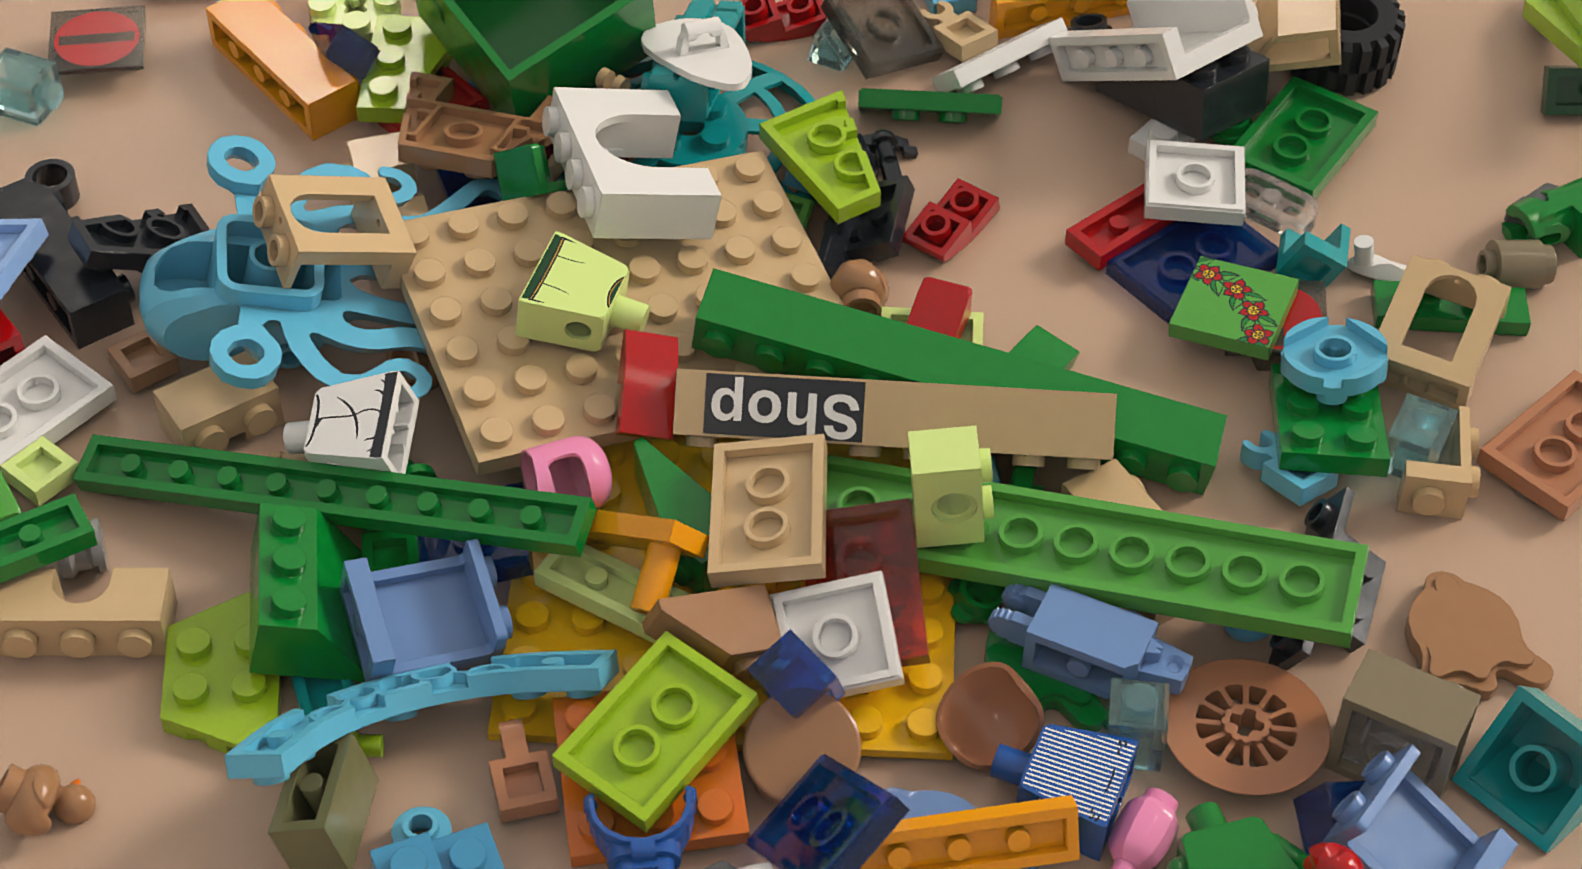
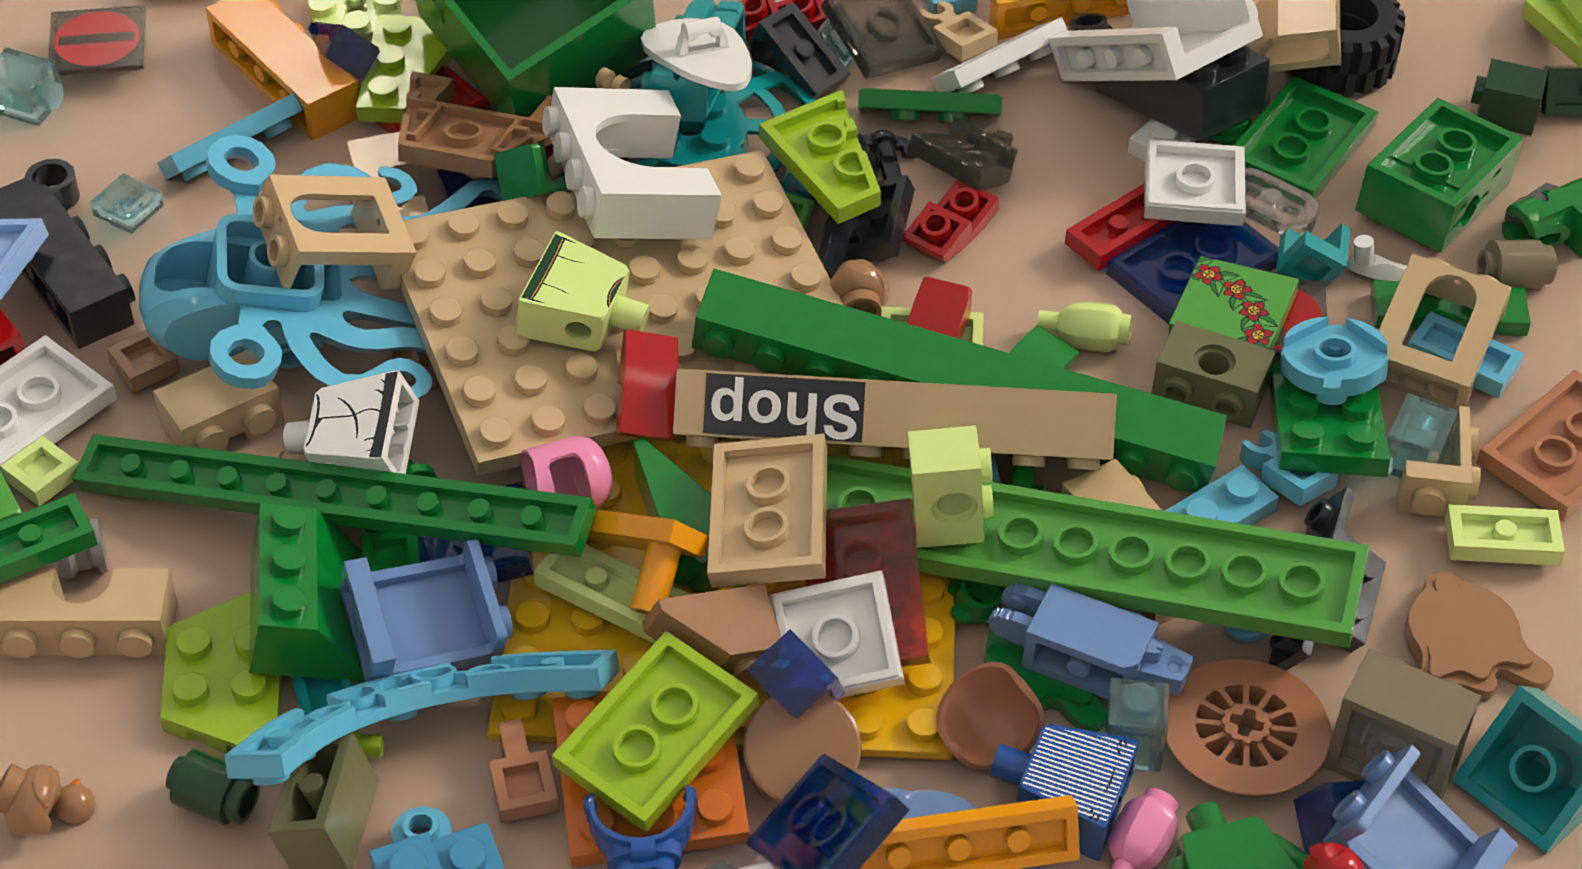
black wing [67,203,210,273] -> none
none -> clear light blue plate [90,173,164,234]
none -> medium azure plate [157,93,303,181]
none -> dark green brick [166,749,260,825]
none -> black plate [749,2,850,100]
none -> clear smoke slope [906,117,1018,190]
none -> yellowish green plant [1037,302,1132,353]
none -> olive brick [1151,321,1276,428]
none -> medium azure plate [1166,464,1279,526]
none -> green piece [1355,98,1524,253]
none -> medium azure plate [1407,311,1525,399]
none -> yellowish green plate [1444,504,1565,566]
none -> dark green brick [1470,58,1548,136]

